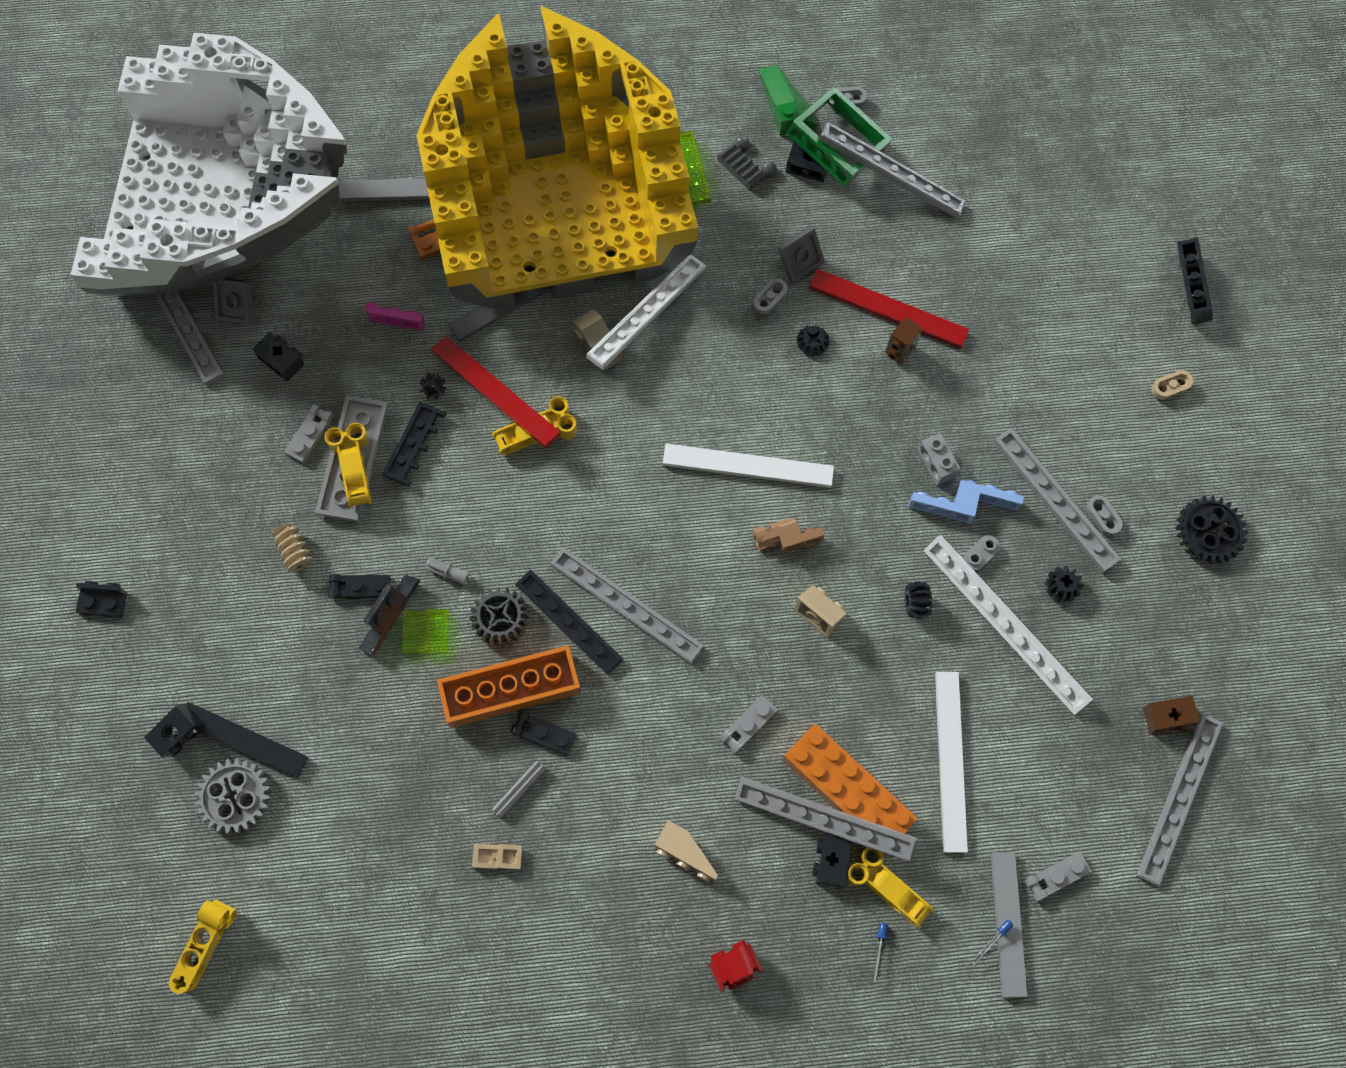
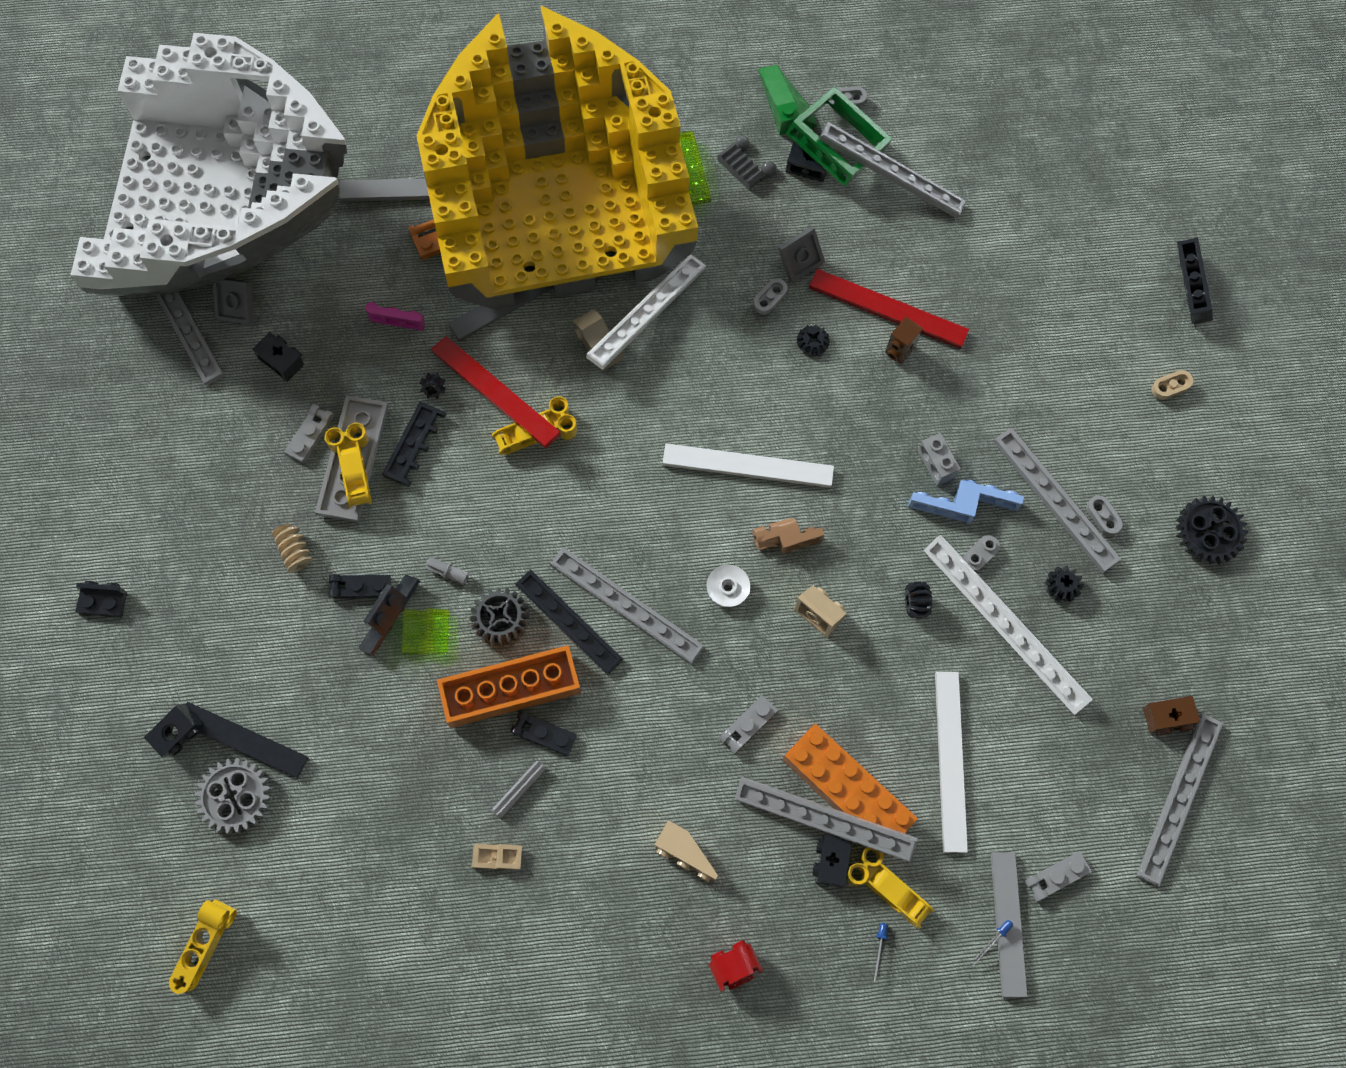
none -> white dish [706,565,750,607]

